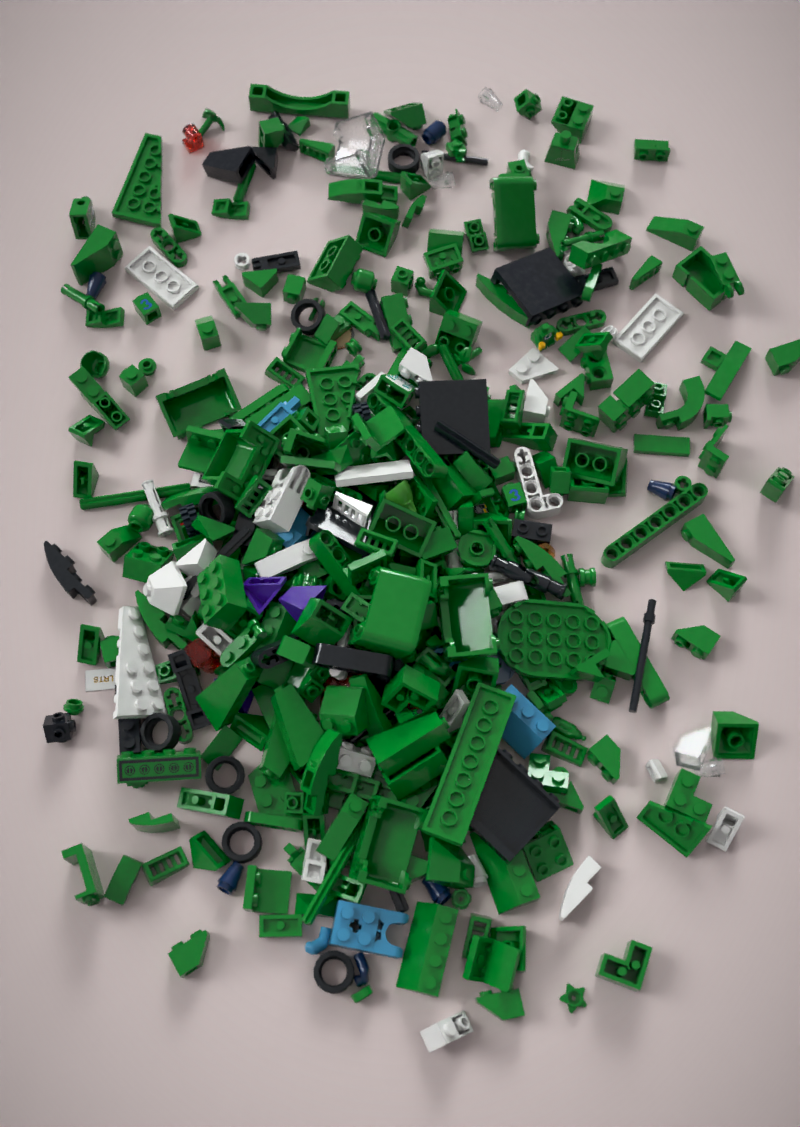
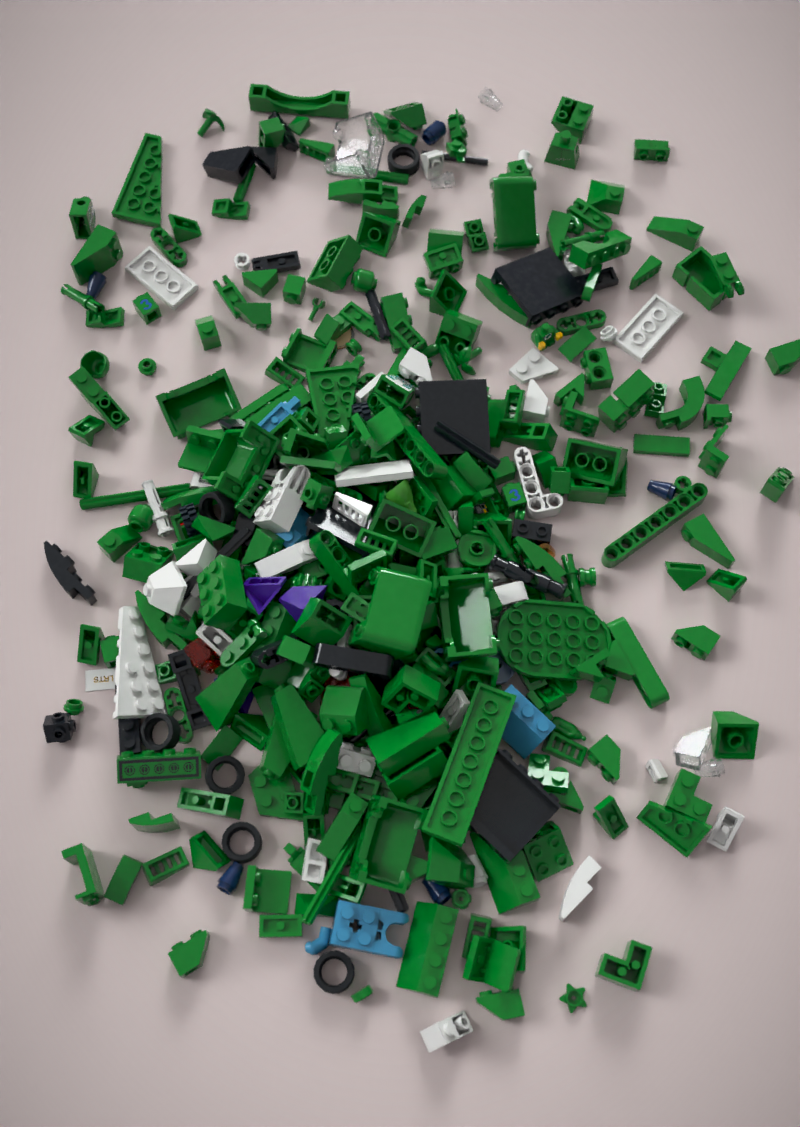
green brick [119,364,149,397] -> none
clear red leg [182,124,204,154] -> none
green beam [243,811,303,832] -> none
black tyre [291,299,326,335] -> none
dark blue arm [354,952,369,987] -> none
green brick [391,266,414,297] -> none
green slope [400,171,431,201] -> none
green brick [514,89,542,119] -> none
green slope [575,332,613,360] -> none
black bar [629,599,656,713] -> none

